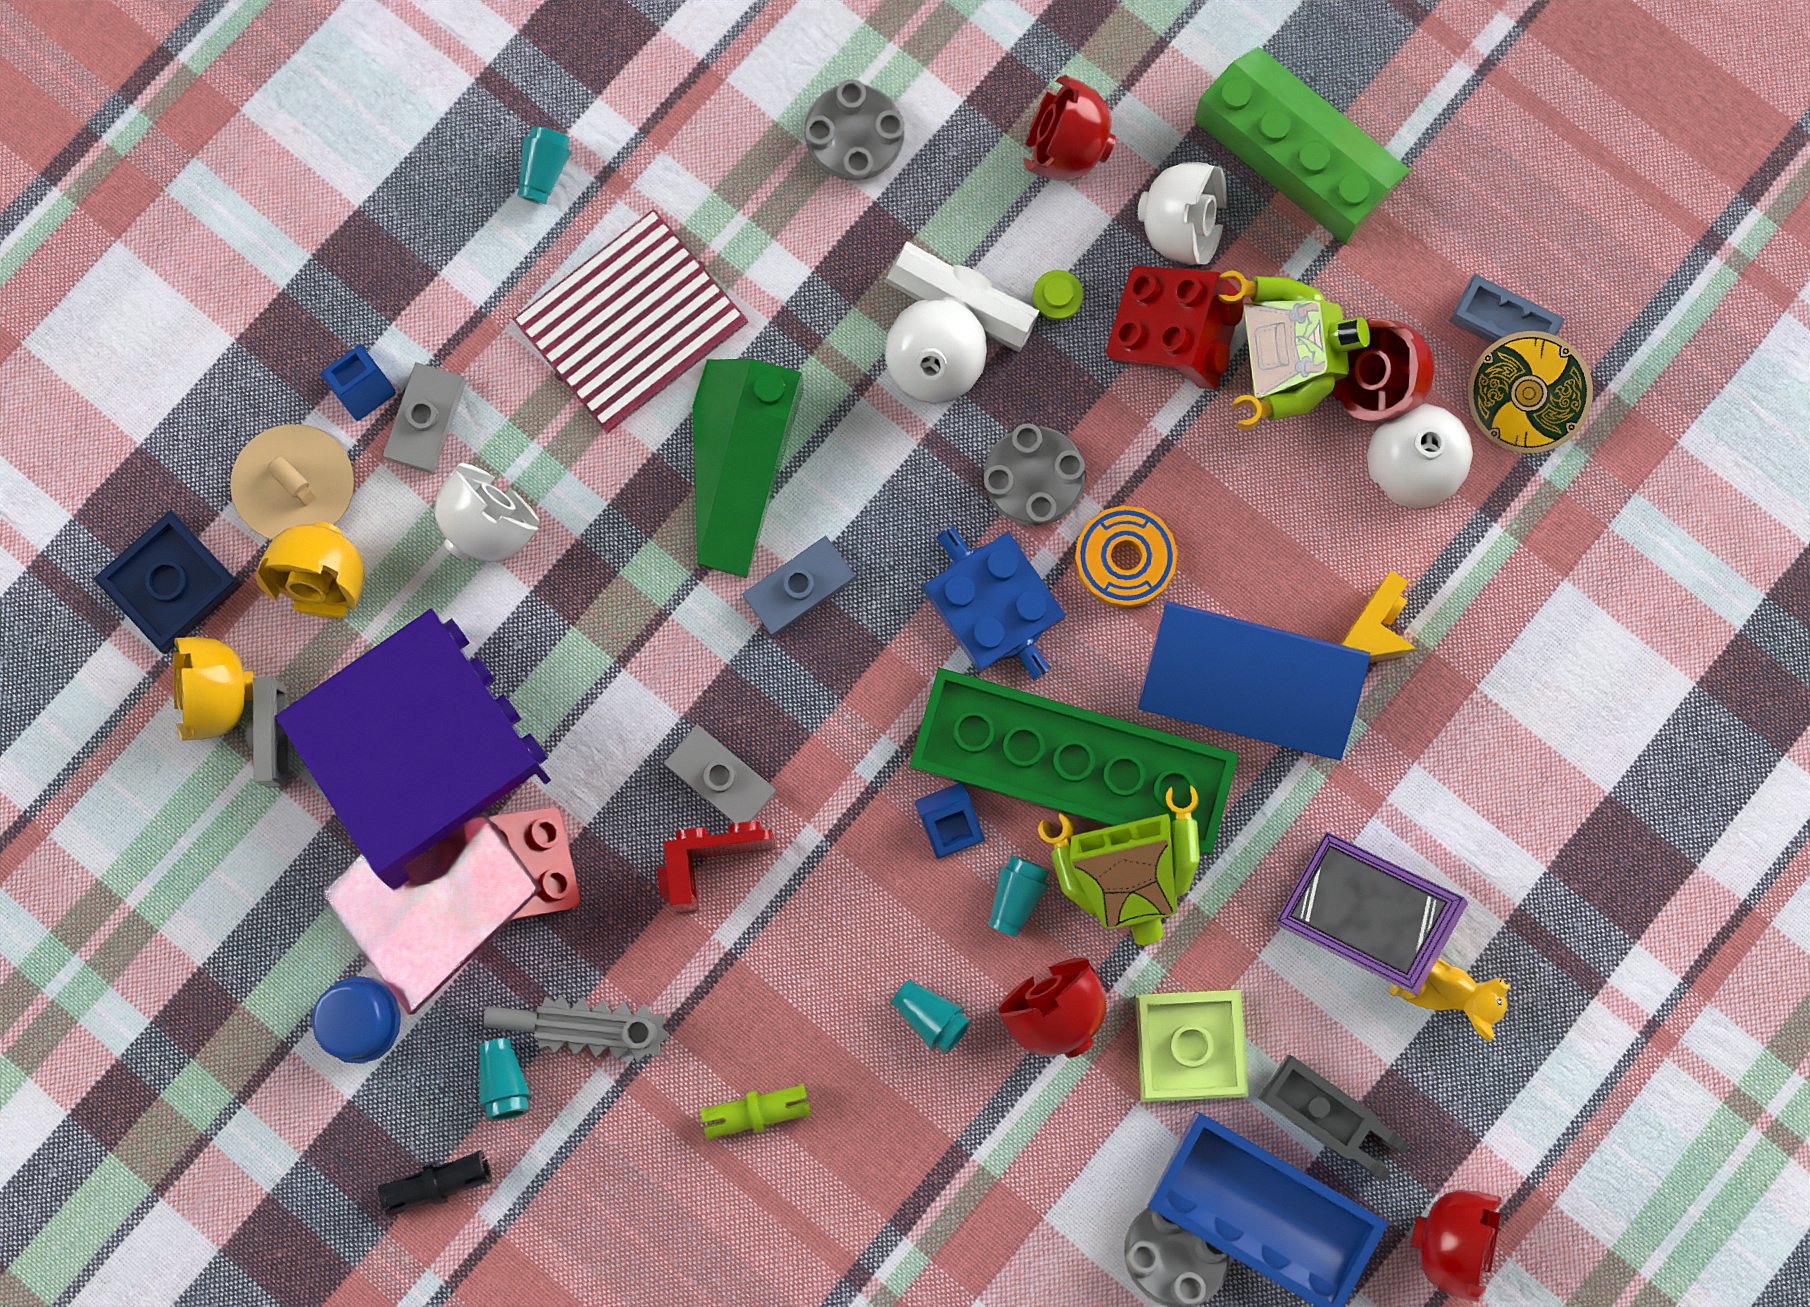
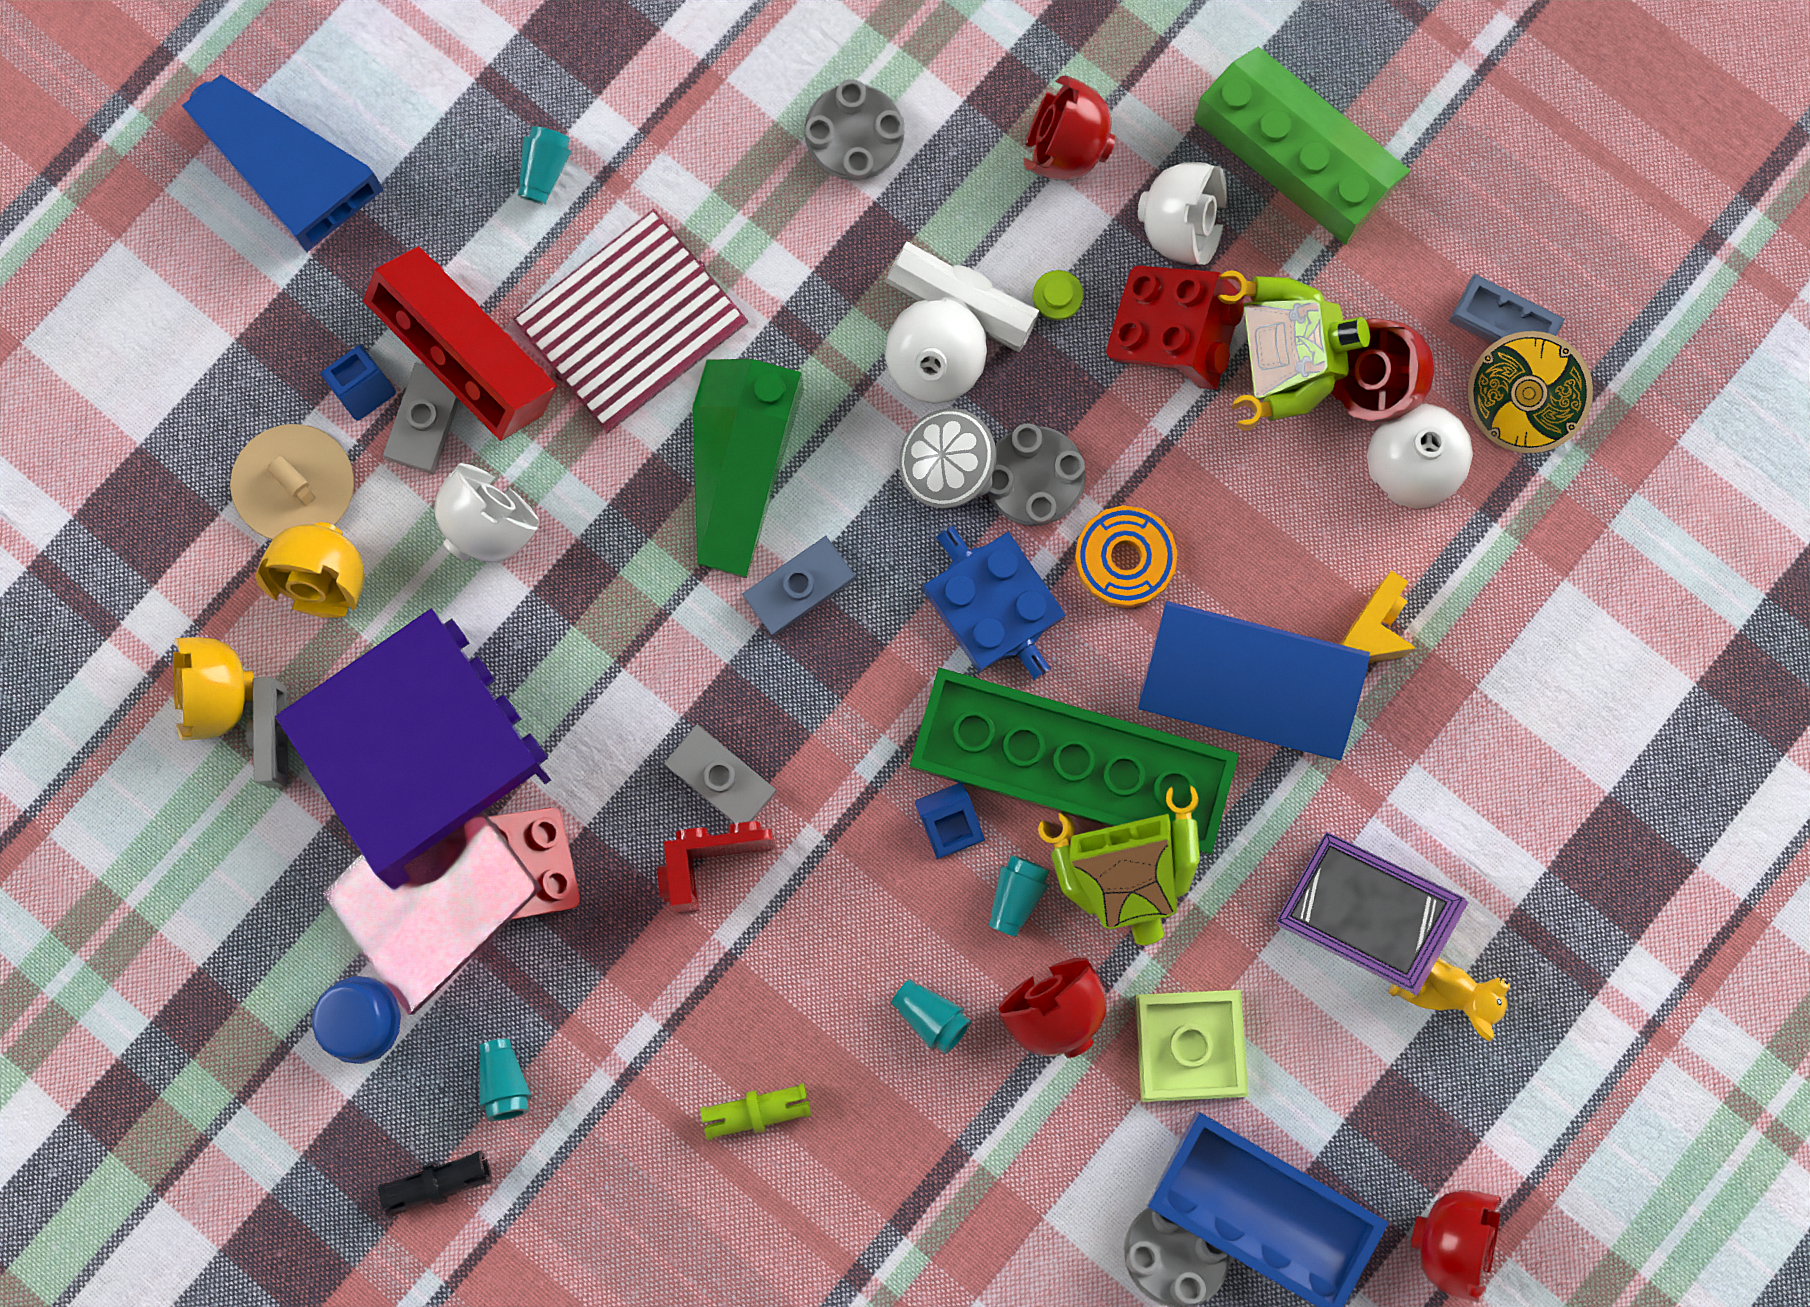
dark blue tile [93,510,242,655] -> none
light grey piece [484,995,670,1062] -> none
dark grey hinge [1258,1054,1410,1183] -> none
none -> blue slope [182,74,384,253]
none -> red brick [363,246,558,442]
none -> dish [899,408,996,509]

